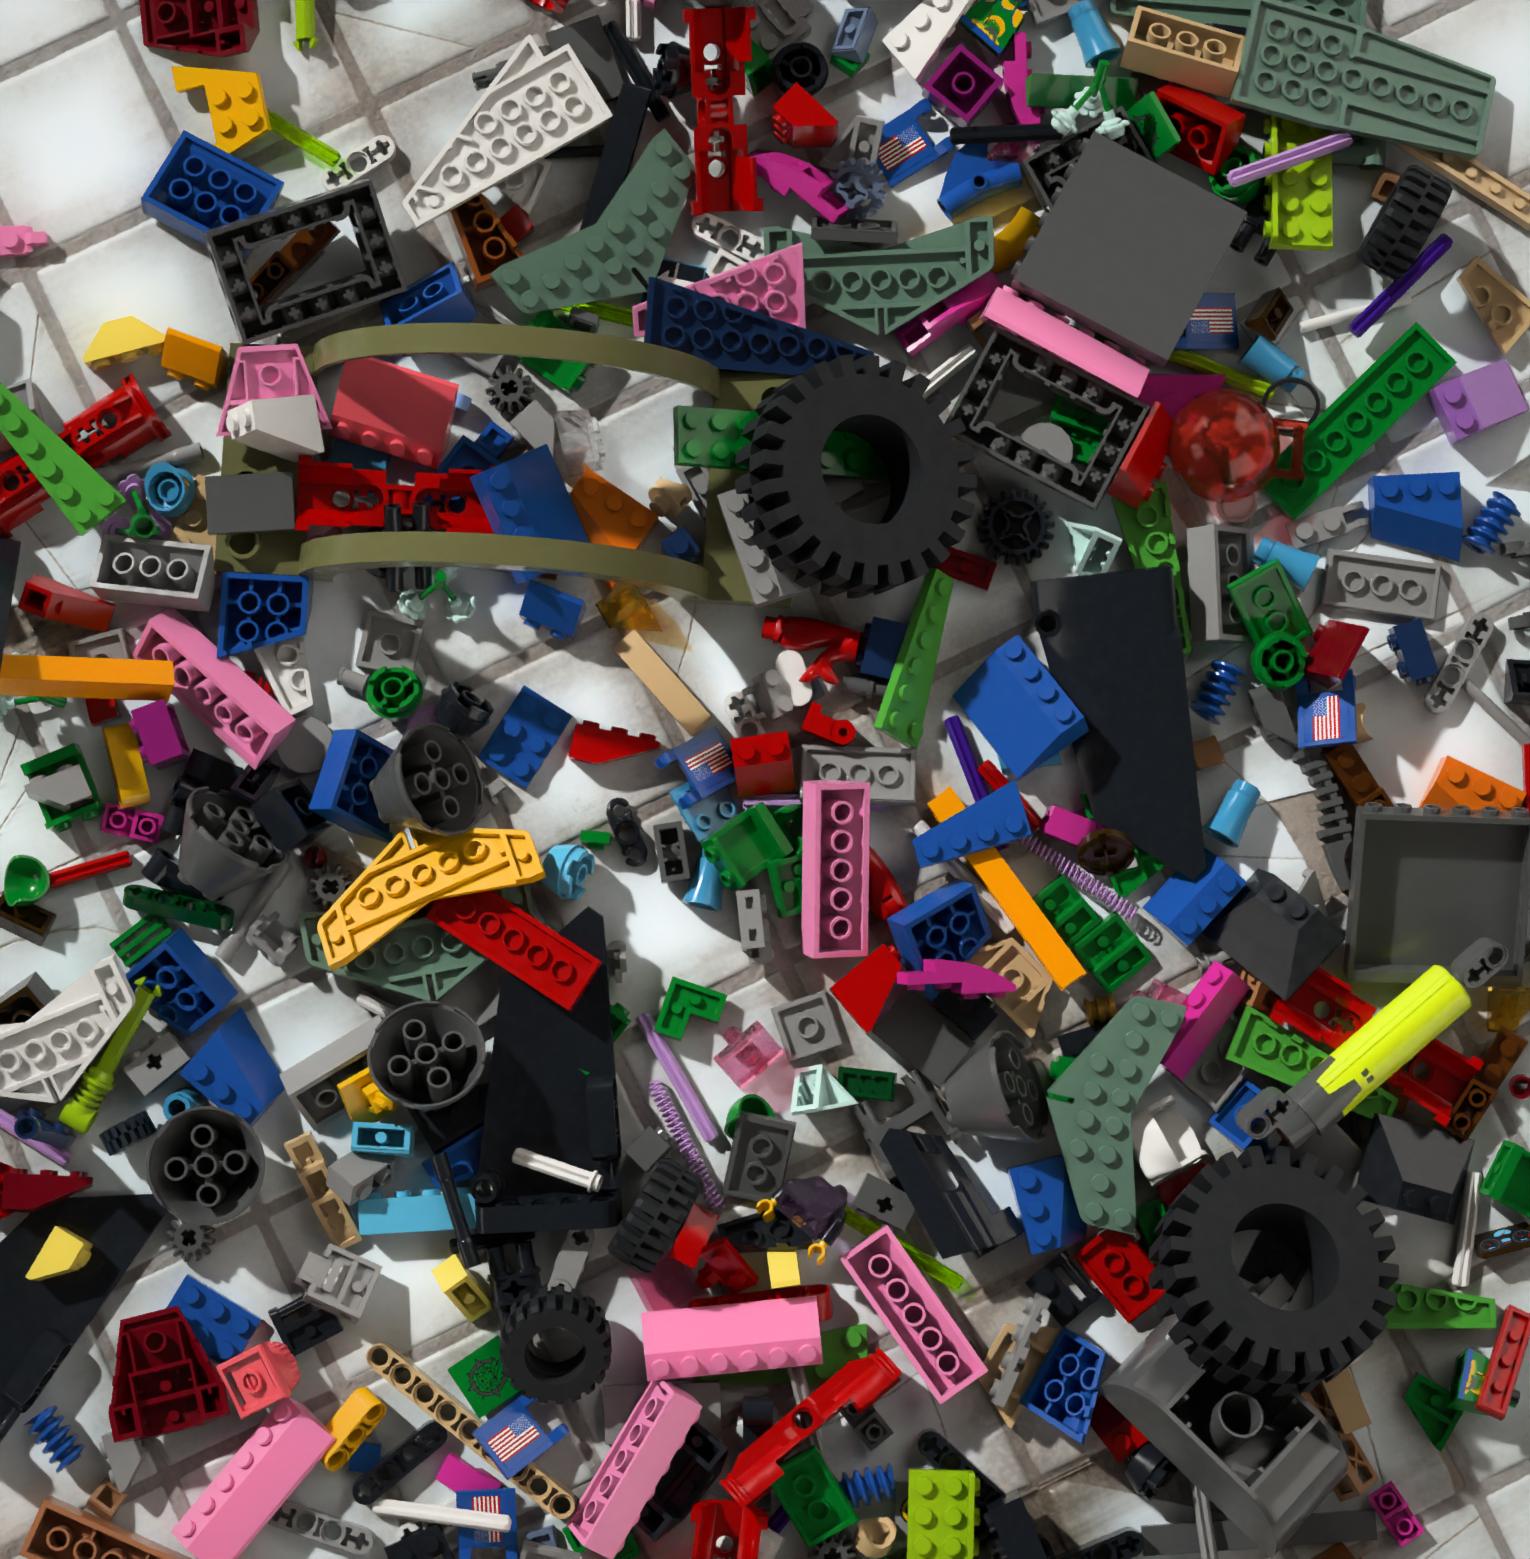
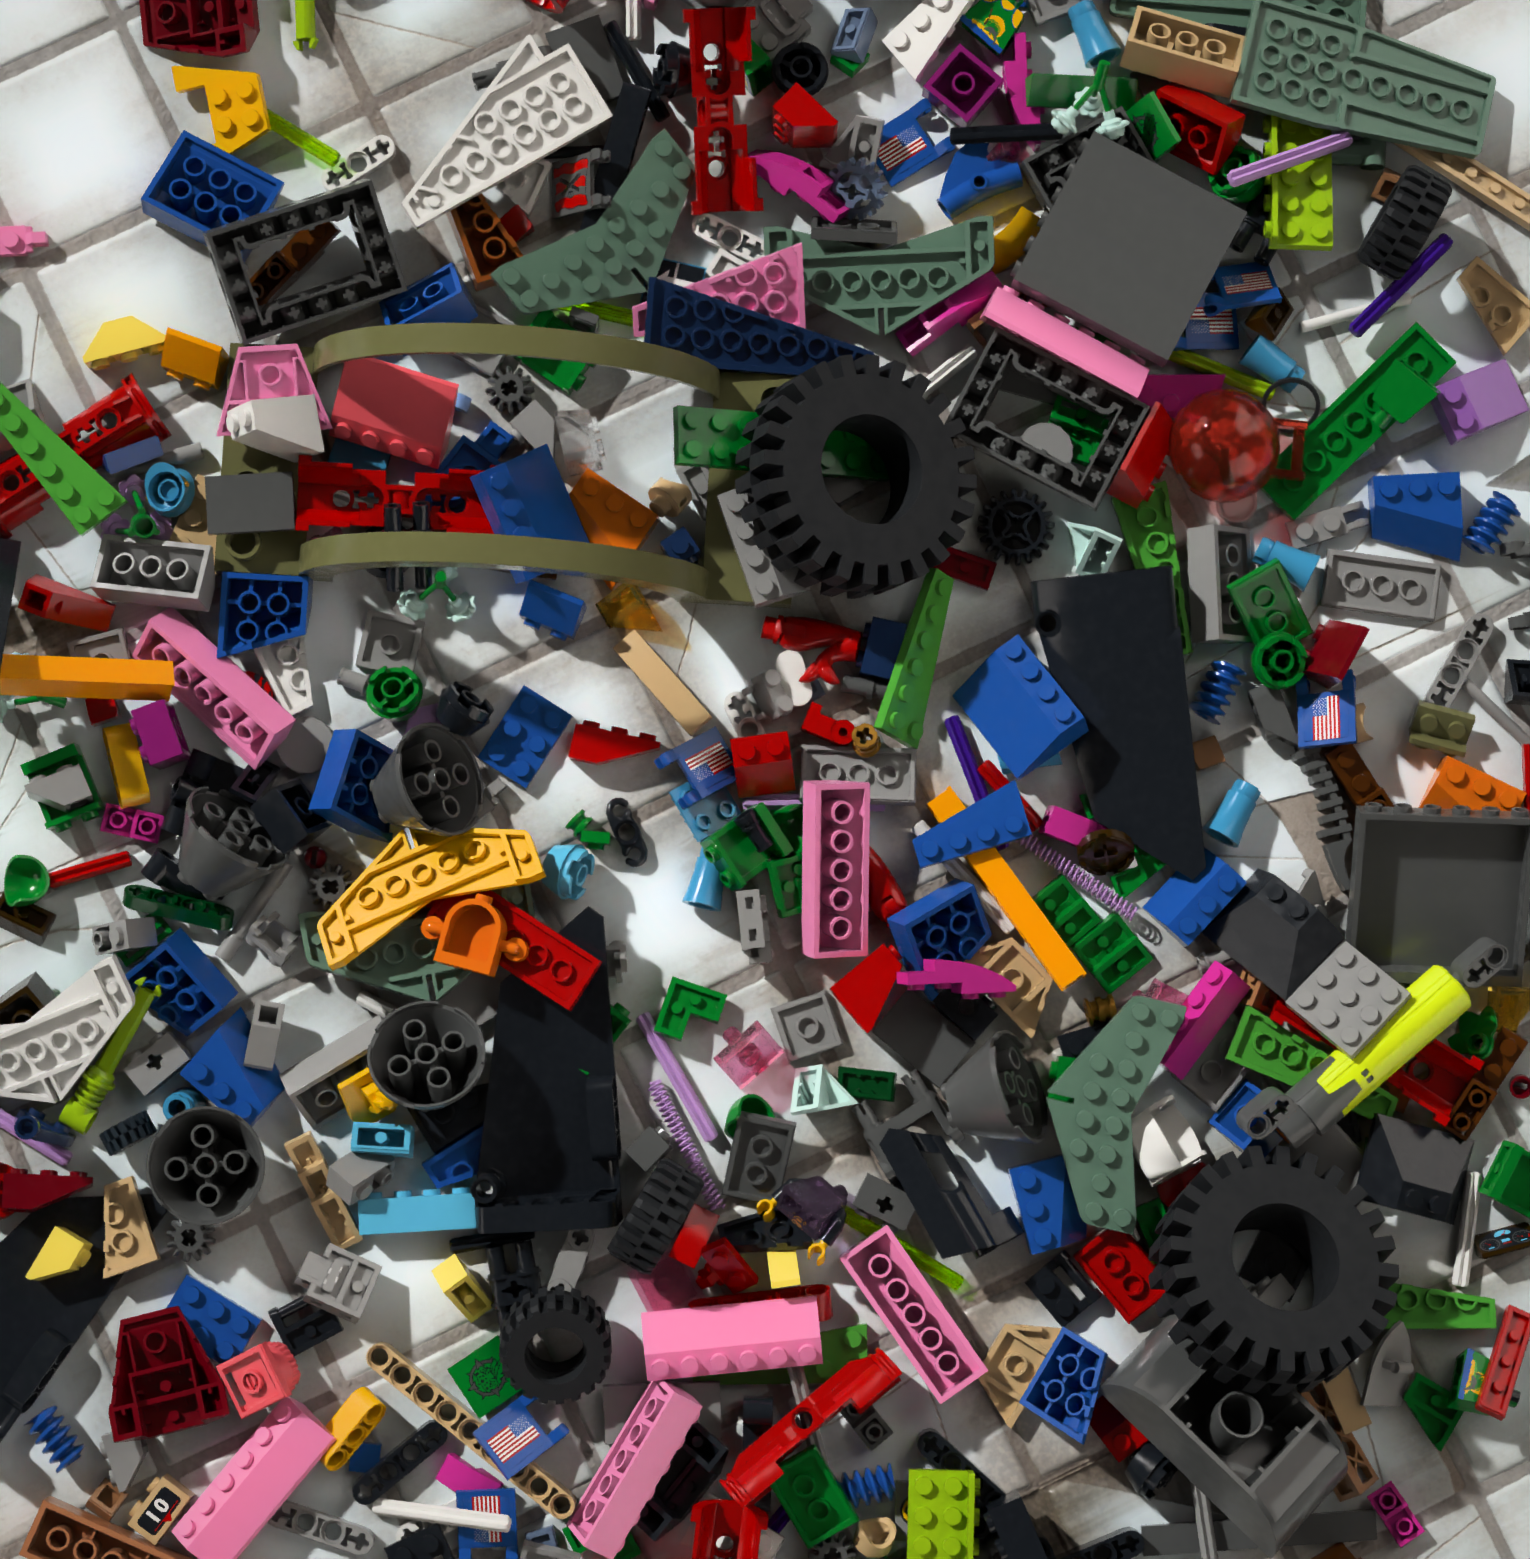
black piece [430,1152,481,1269] -> none
white axle [512,1148,603,1193] -> none
dark grey brick [653,821,691,884] -> none
light grey wing [989,1292,1051,1408] -> none
dark blue brick [1387,618,1439,686] -> none
none -> light grey slope [92,917,158,955]
none -> blue slope [102,436,164,474]
none -> tan wing [103,1176,160,1279]
none -> brick [127,1473,195,1545]
none -> light grey slope [243,999,285,1071]
none -> orange piece [421,893,529,978]
none -> dark grey flag [551,148,611,220]
none -> green bush [565,809,593,837]
none -> black pin [734,808,774,853]
none -> pearl gold bush [852,723,881,758]
none -> blue flag [1203,262,1282,317]
none -> light grey plate [1285,940,1411,1060]
none -> light grey shield [1360,1320,1414,1407]
none -> green torso [1371,357,1441,429]
none -> olive bracket [1409,700,1475,757]
none -> green plate [1448,1005,1498,1059]

